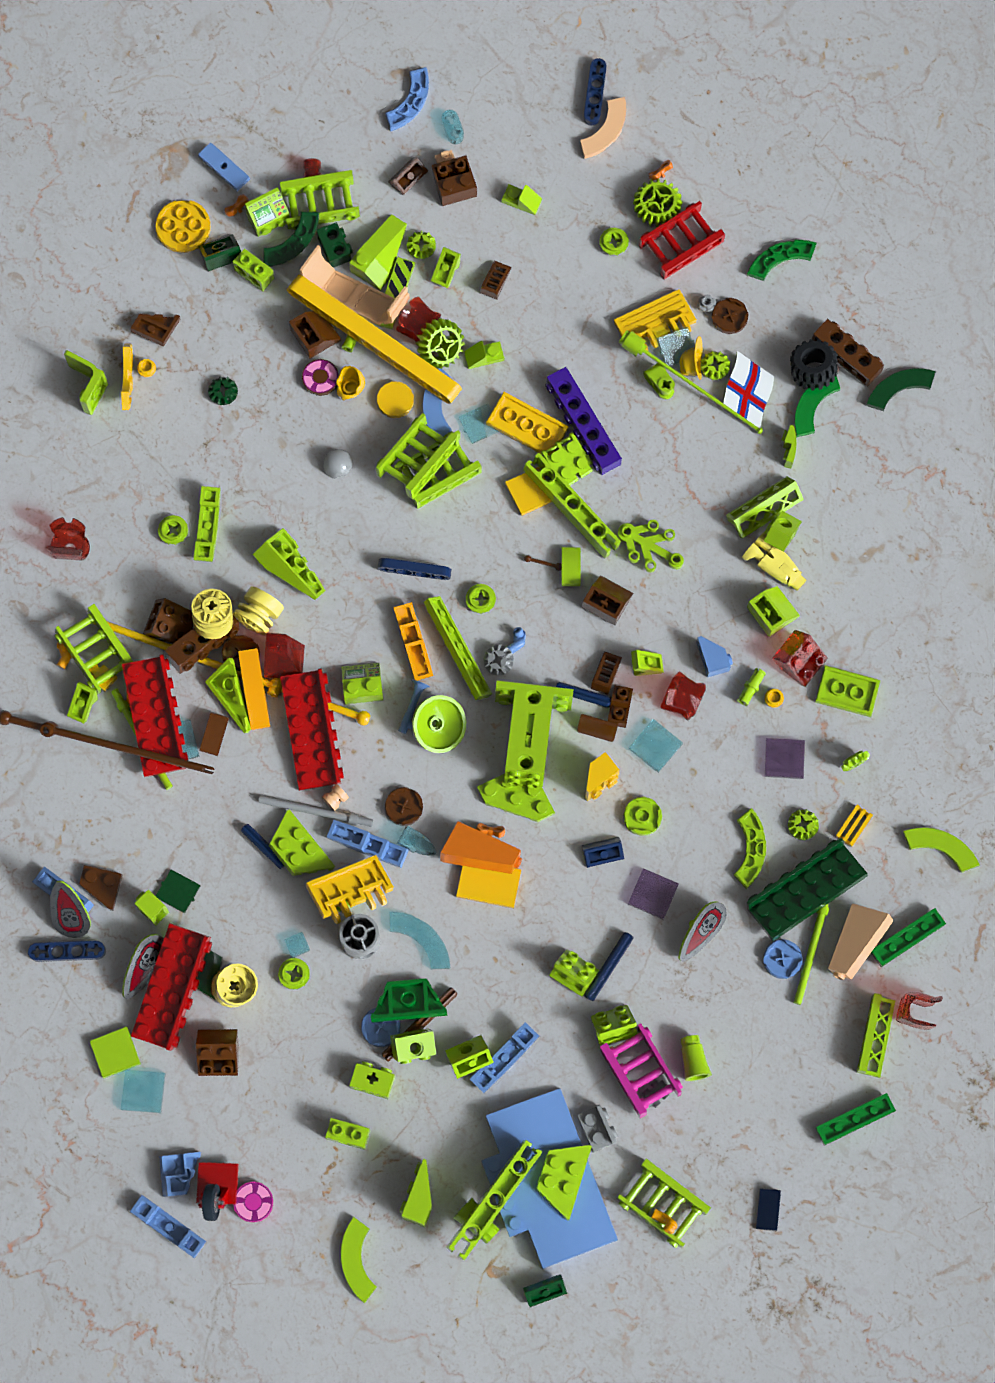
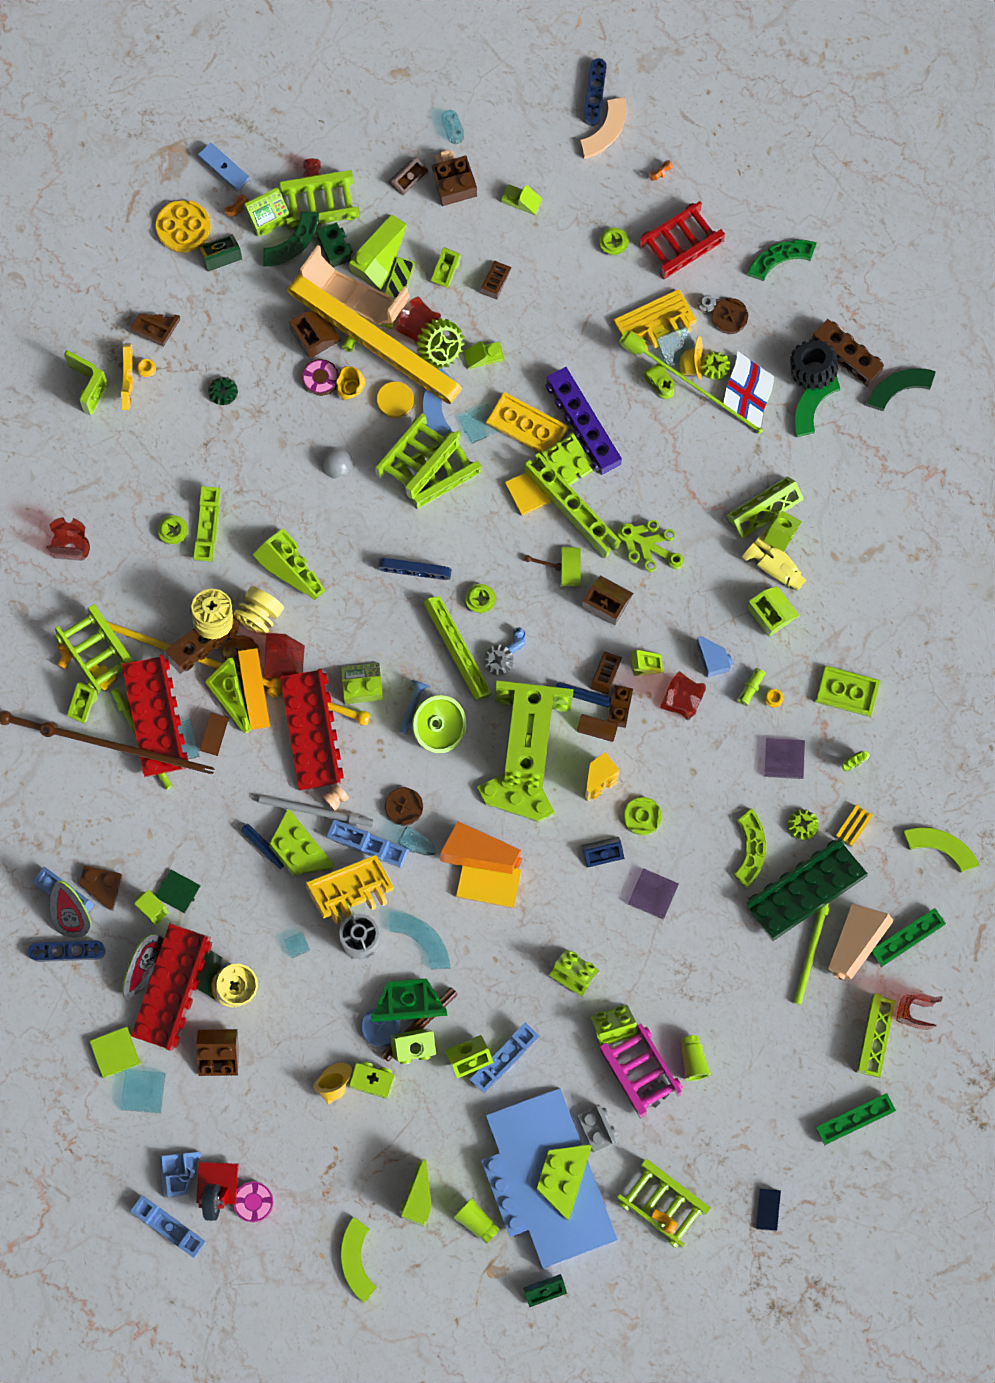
reddish brown bracket [143,598,193,644] -> none
lime brick [233,248,275,292] -> none
lime gear [278,958,310,990] -> none
lime brick [325,1118,370,1150] -> none
medium blue tile [385,67,429,131] -> none
light orange slope [393,602,434,681] -> none
lime gear [407,230,436,259] -> none
lime piece [446,1140,542,1260] -> none
orange piece [476,823,505,838] -> none
dark blue axle [584,932,634,1001] -> none
clear light blue tile [629,719,683,773] -> none
lime gear [633,178,682,227] -> none
shield [678,901,727,962] -> none
medium blue tile [763,940,803,979] -> none
clear red slope [772,630,828,687] -> none
lime slope [781,425,797,469] -> none
none -> yellow piece [313,1063,353,1104]

